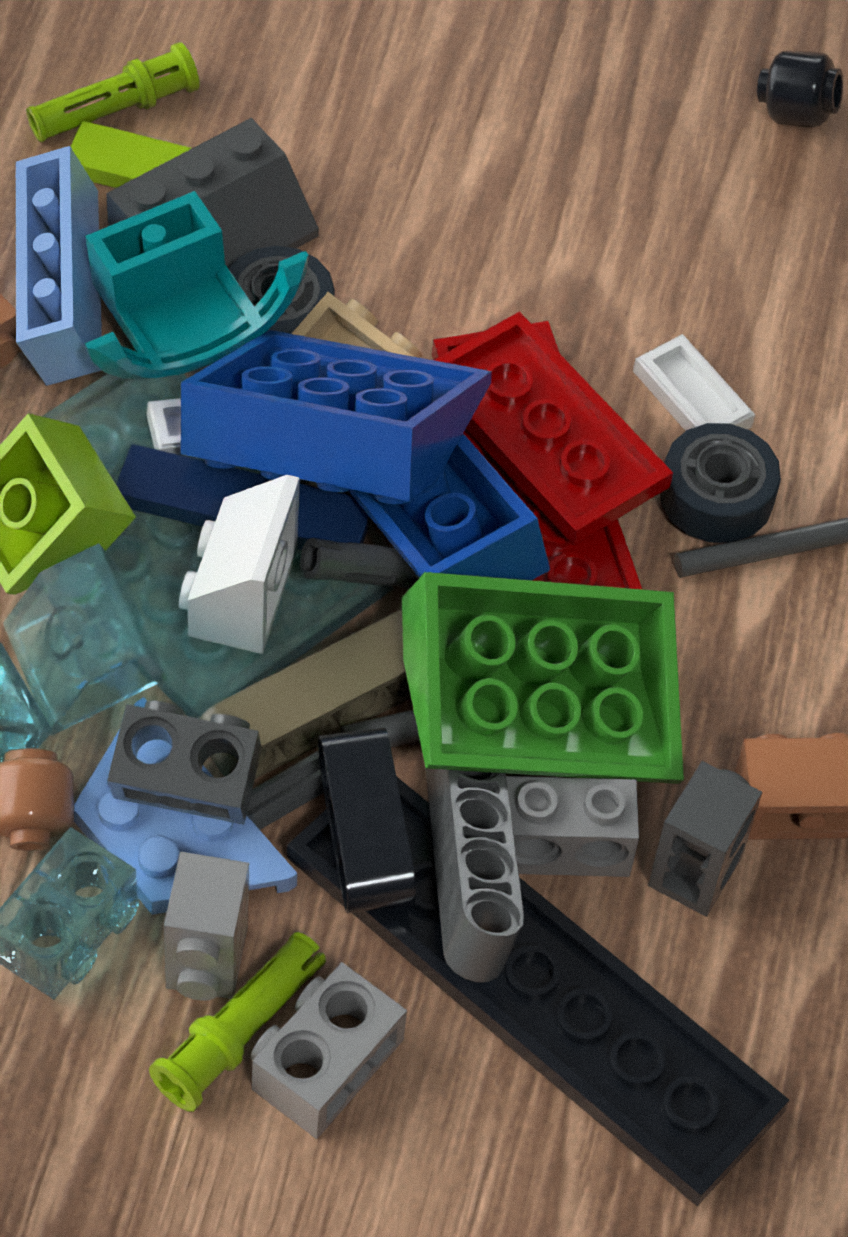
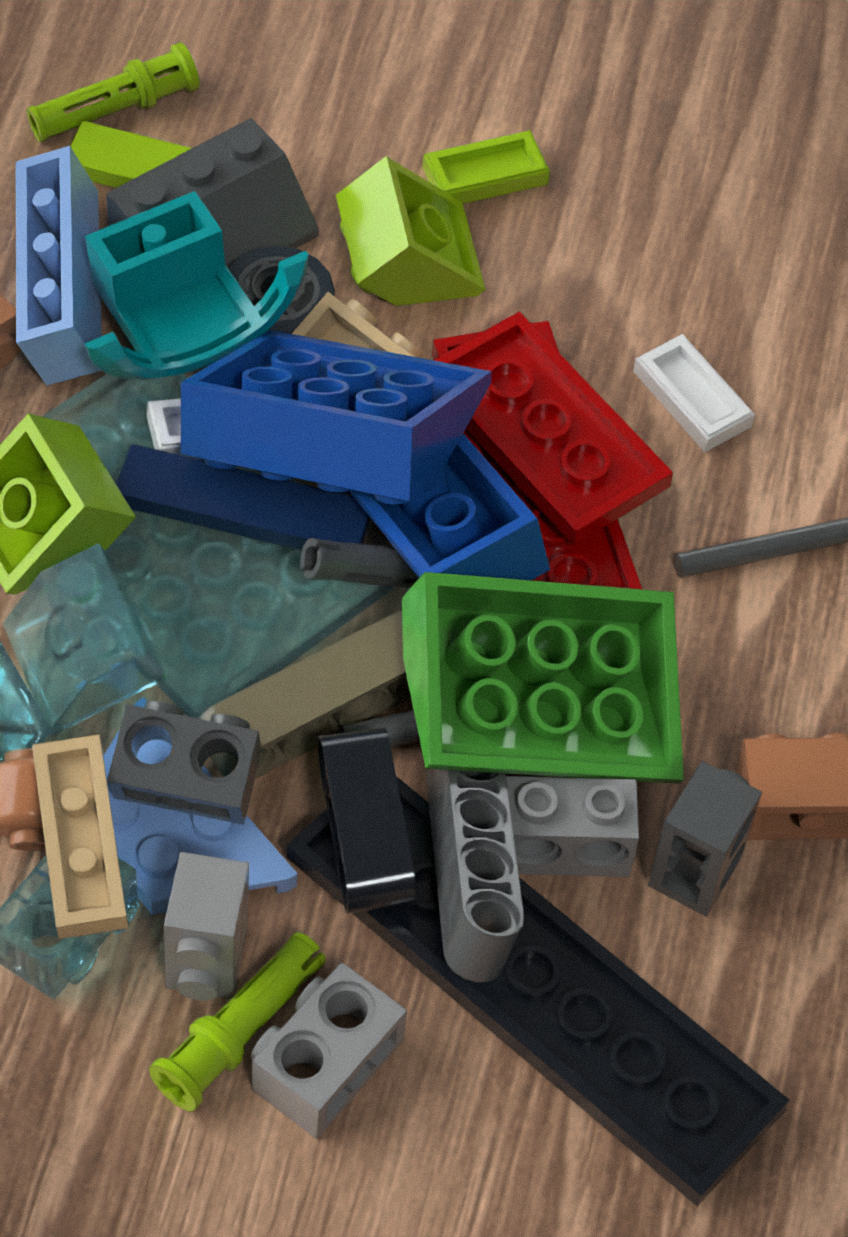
white slope [179,475,300,654] -> none
dark grey axle [247,751,324,830] -> none
wheel [660,423,781,543] -> none
black head [757,50,844,126] -> none
none -> tan plate [32,734,128,939]
none -> lime slope [336,156,486,306]
none -> lime tile [423,130,550,204]

